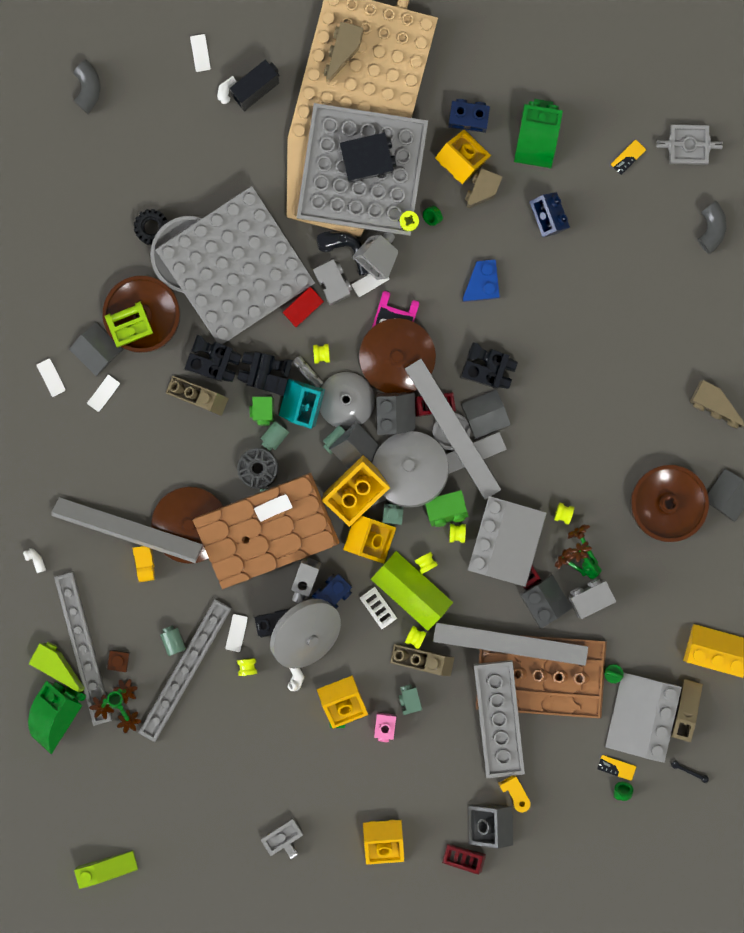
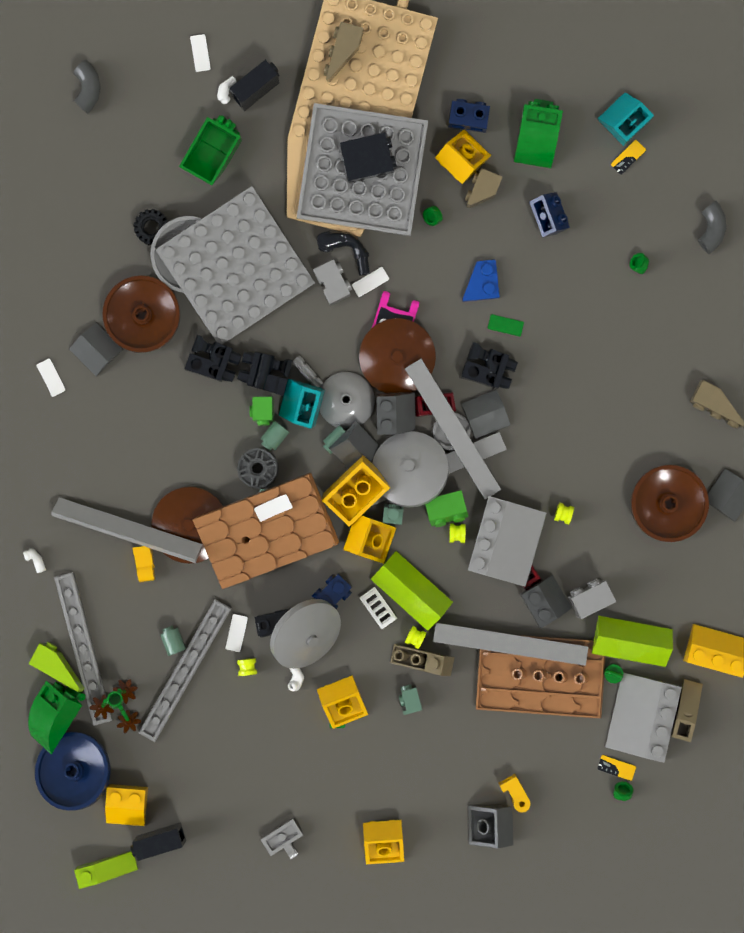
white sticker [87,375,120,412] -> none
lime plate [105,301,154,348] -> none
reddish brown plate [107,650,130,672] -> none
dark tan slope [166,376,229,416] -> none
red slope [283,287,324,327] -> none
light grey torso [291,557,322,603] -> none
neon yellow wheel [313,344,330,364] -> none
light grey torso [352,232,398,280] -> none
bright pink brick [374,712,396,742] -> none
neon yellow wheel [400,211,419,231] -> none
neon yellow wheel [414,552,438,574] -> none
dark red slope [442,844,486,875] -> none
light grey plate [474,660,525,778] -> none
plant [555,524,602,579] -> none
light grey plate [656,125,723,165] -> none
black hinge [671,761,709,783] -> none
none -> dark blue dish [35,732,111,811]
none -> yellow slope [105,784,148,826]
none -> black brick [130,822,186,861]
none -> green piece [179,115,242,185]
none -> green sticker [488,314,524,337]
none -> lime slope [591,615,673,667]
none -> teal slope [597,92,654,146]
none -> green tile [630,253,649,274]

